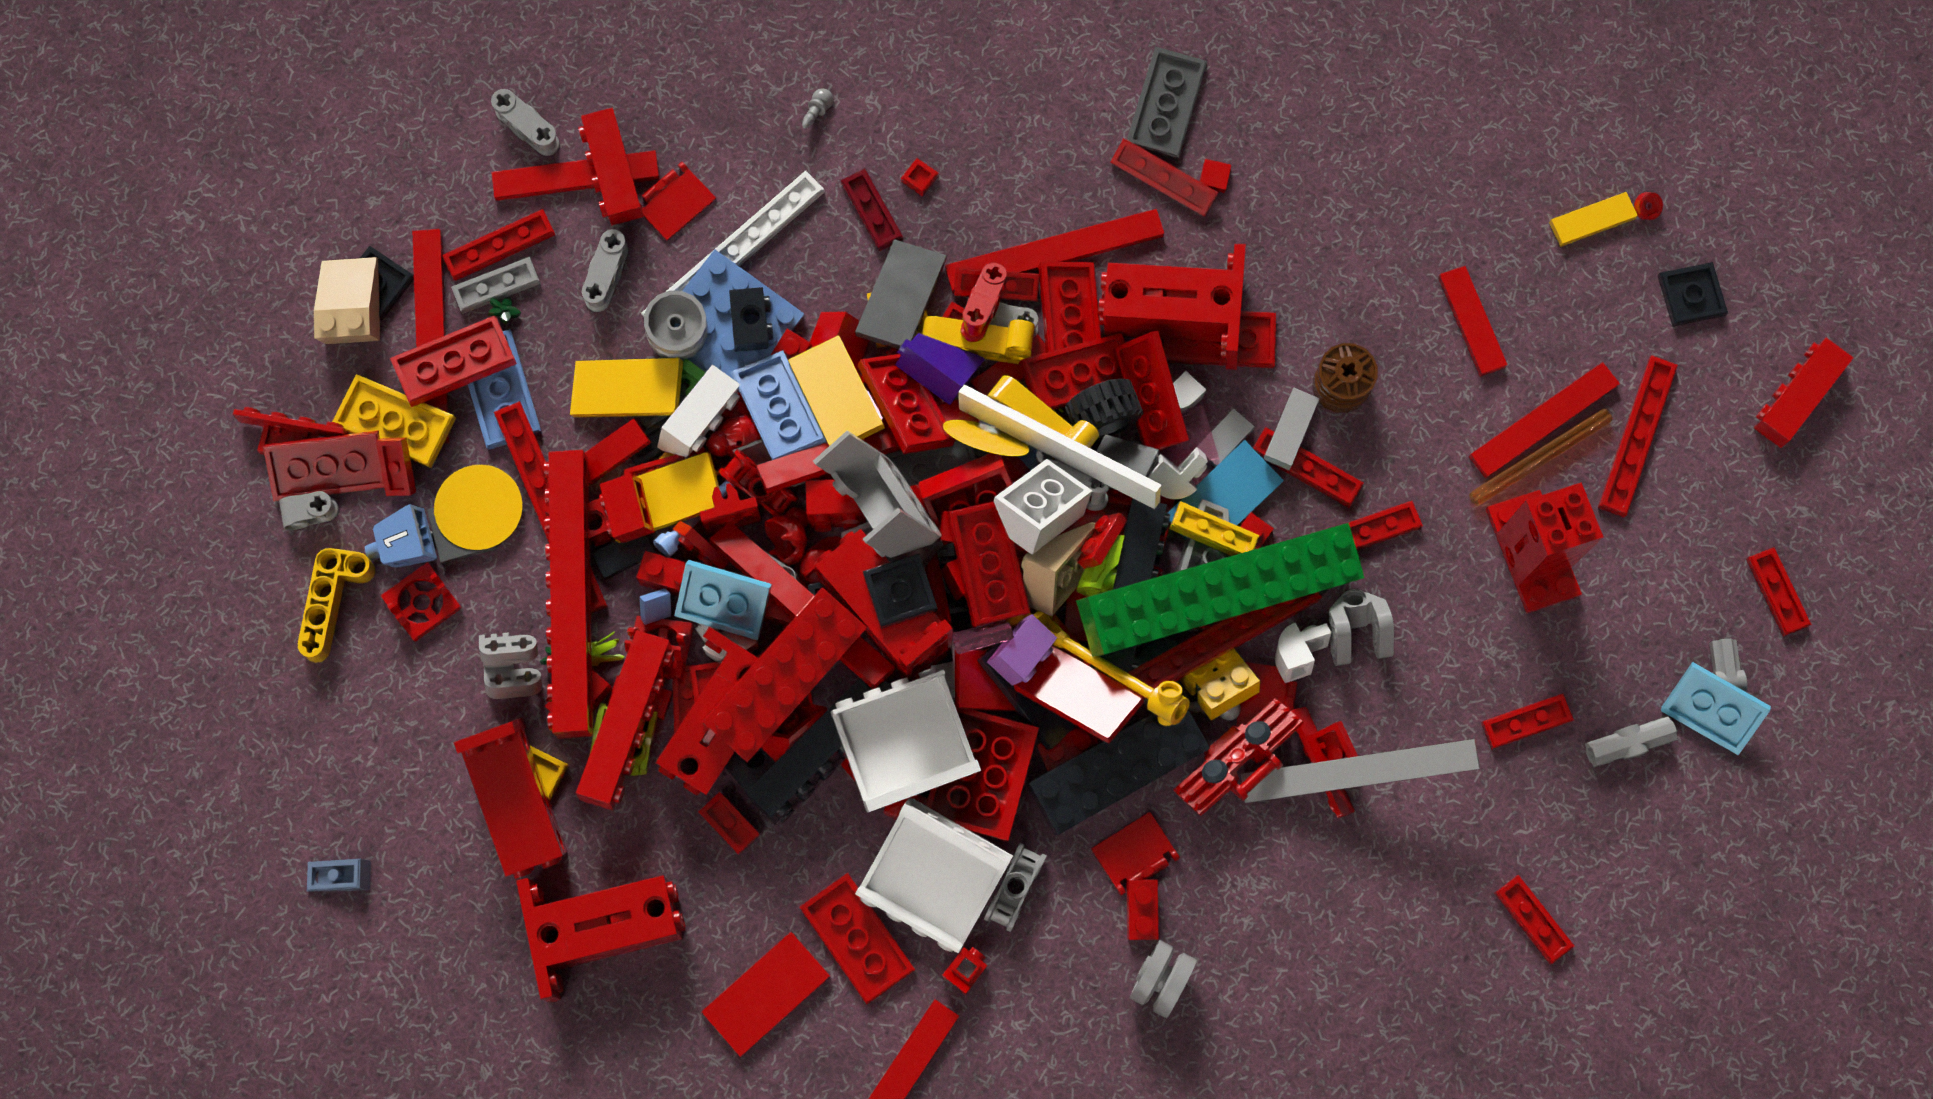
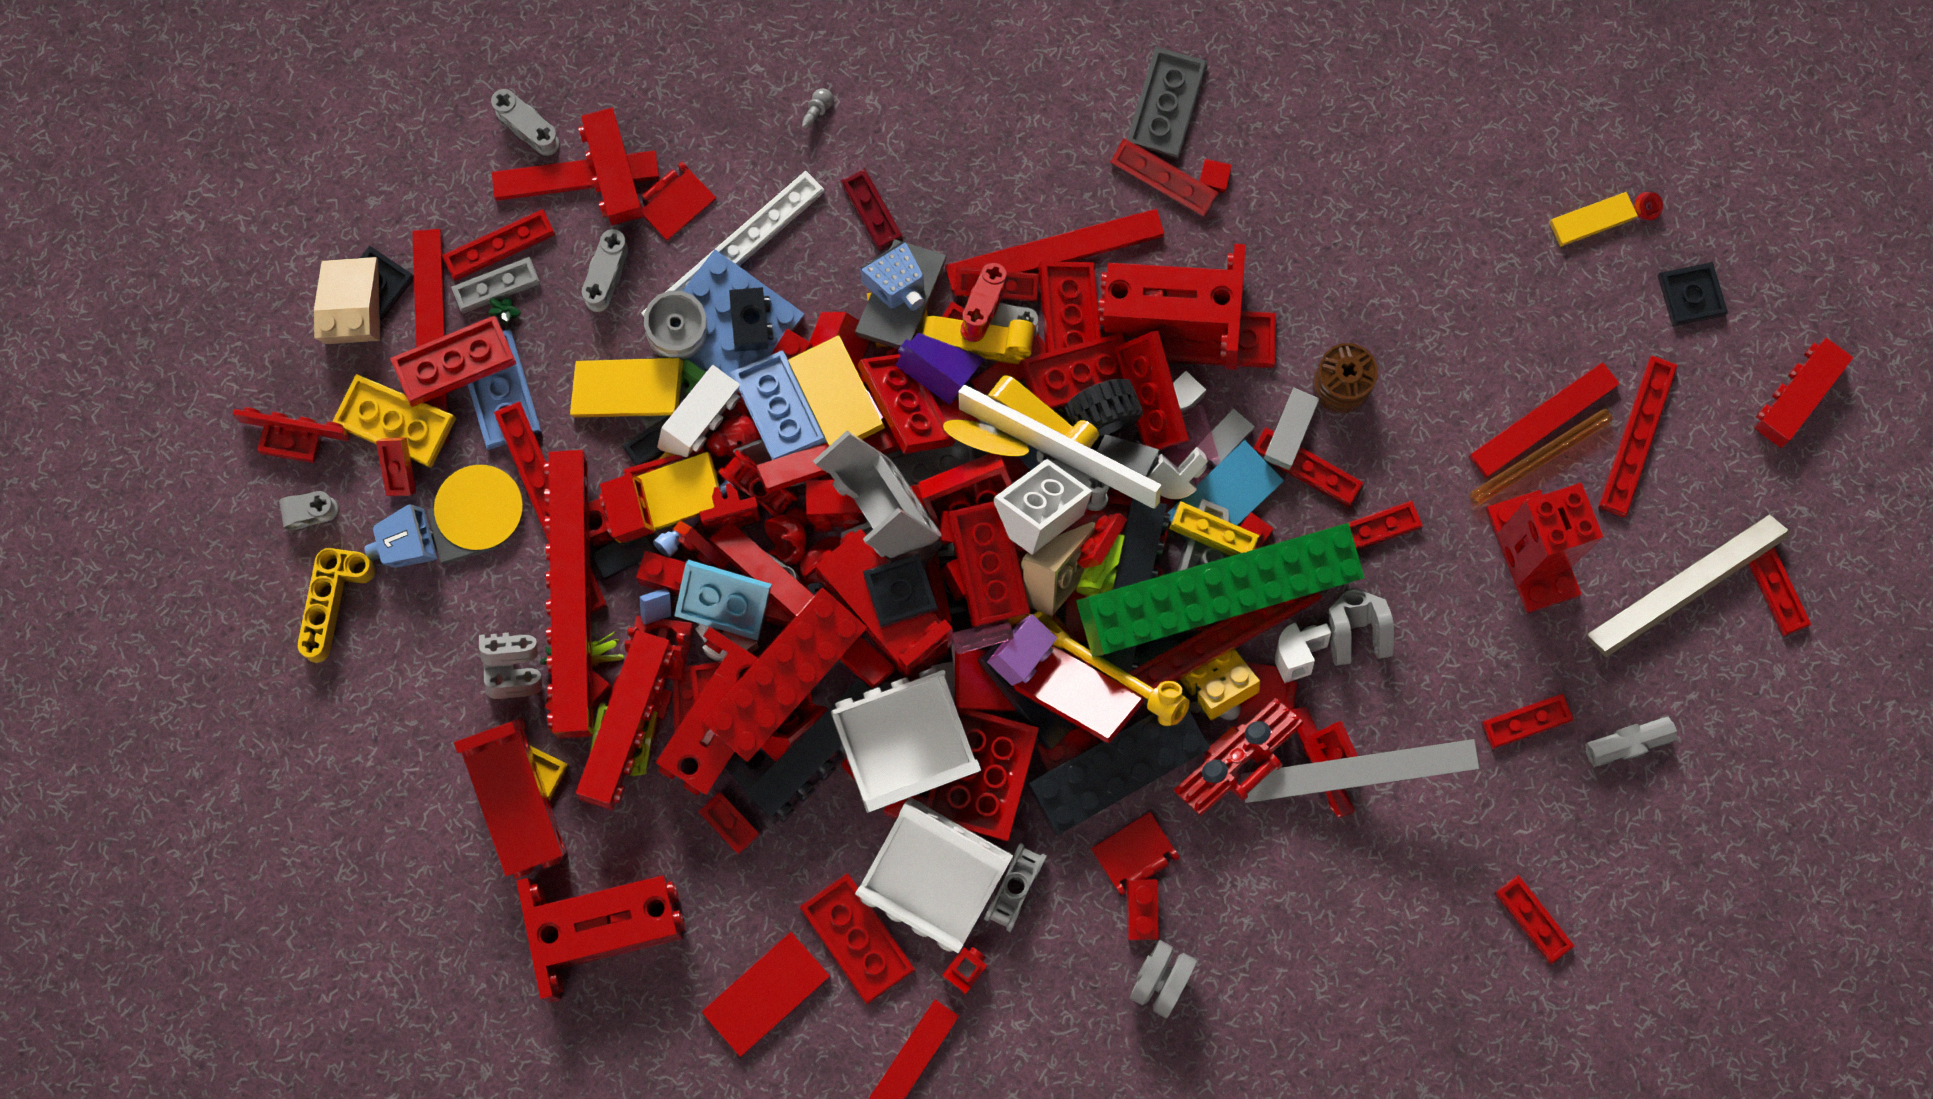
red tile [263,430,384,502] -> none
sand blue slope [307,859,371,892] -> none
red piece [380,562,462,642] -> none
red tile [585,418,651,486] -> none
red tile [901,158,939,197] -> none
red tile [1438,266,1508,377] -> none
medium azure plate [1661,662,1771,755] -> none
light grey piece [1709,639,1747,692] -> none
none -> medium blue torso [860,241,924,311]
none -> tile [1587,515,1789,657]

